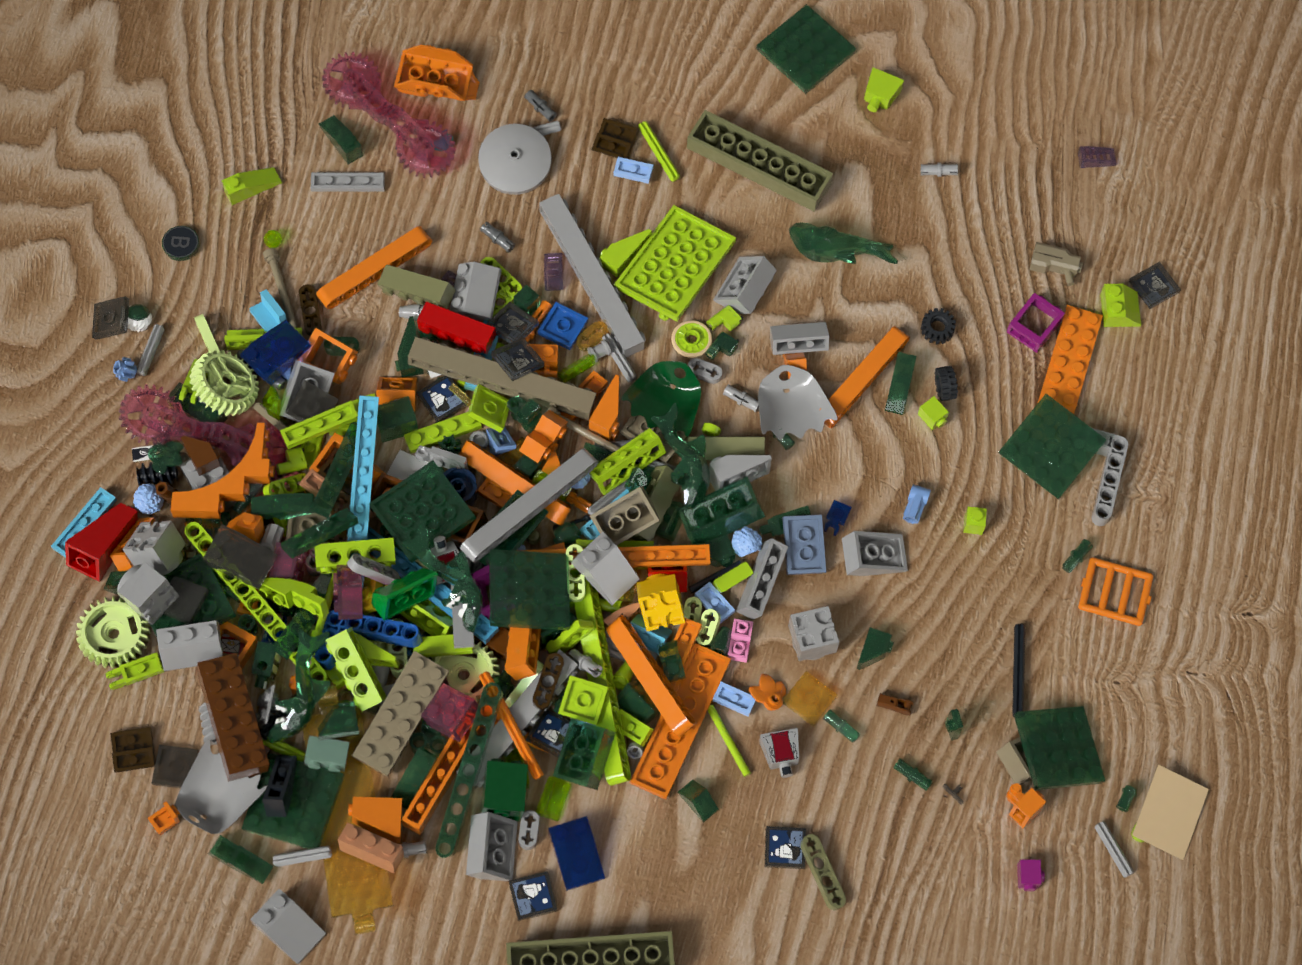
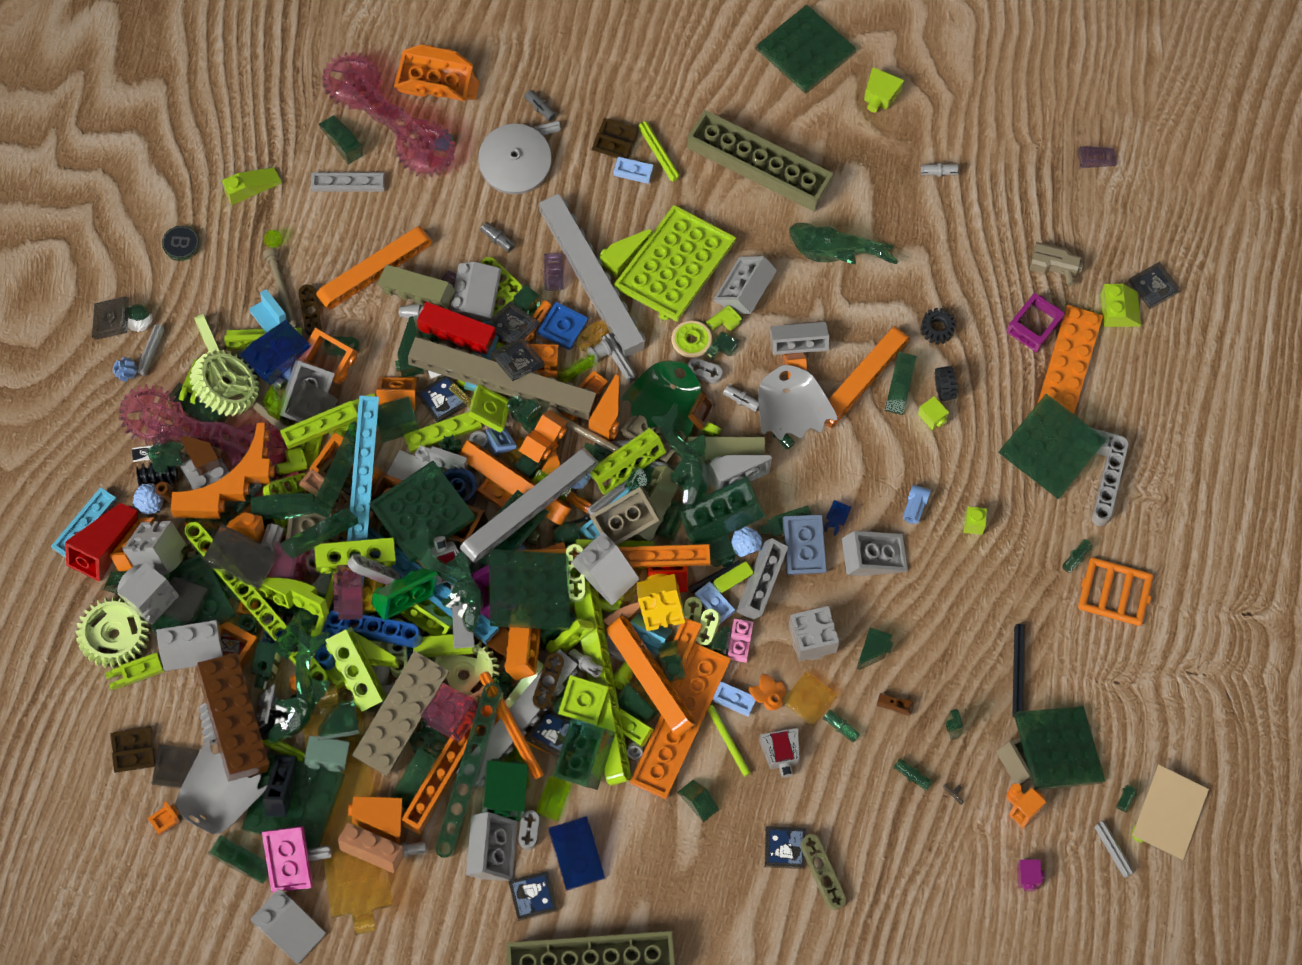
none -> plate [262,826,313,892]
none -> reddish brown tile [688,392,715,430]

